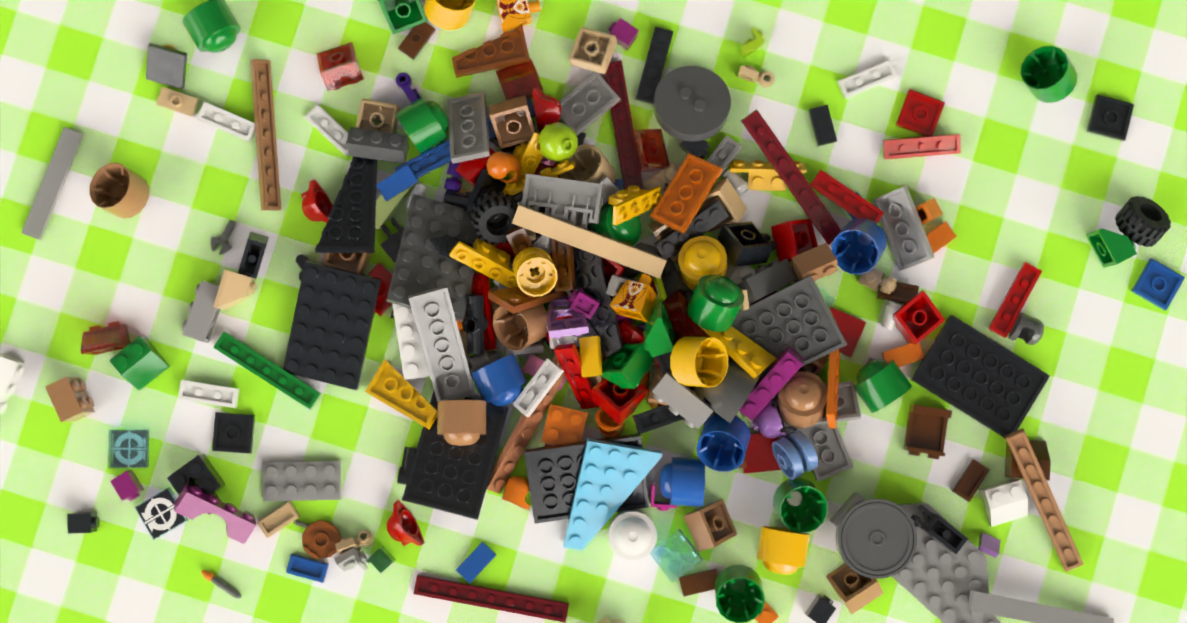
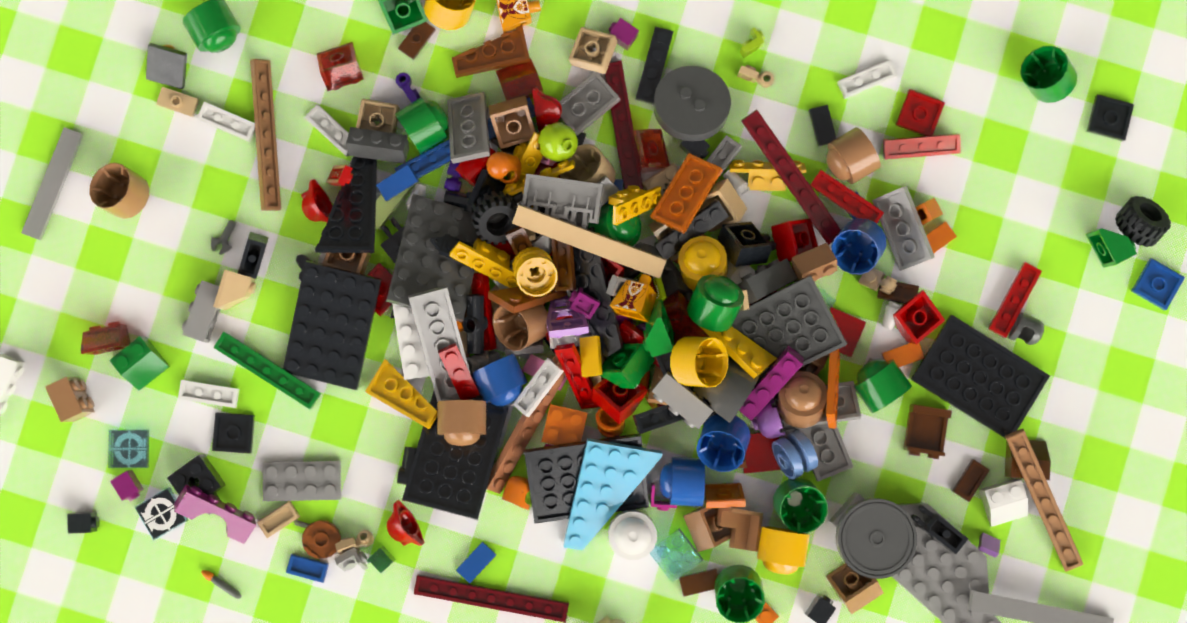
none -> red plate [326,165,353,186]
none -> plate [438,343,480,400]
none -> orange tile [704,483,746,508]
none -> medium nougat panel [716,507,763,552]
none -> medium nougat piece [826,127,881,184]

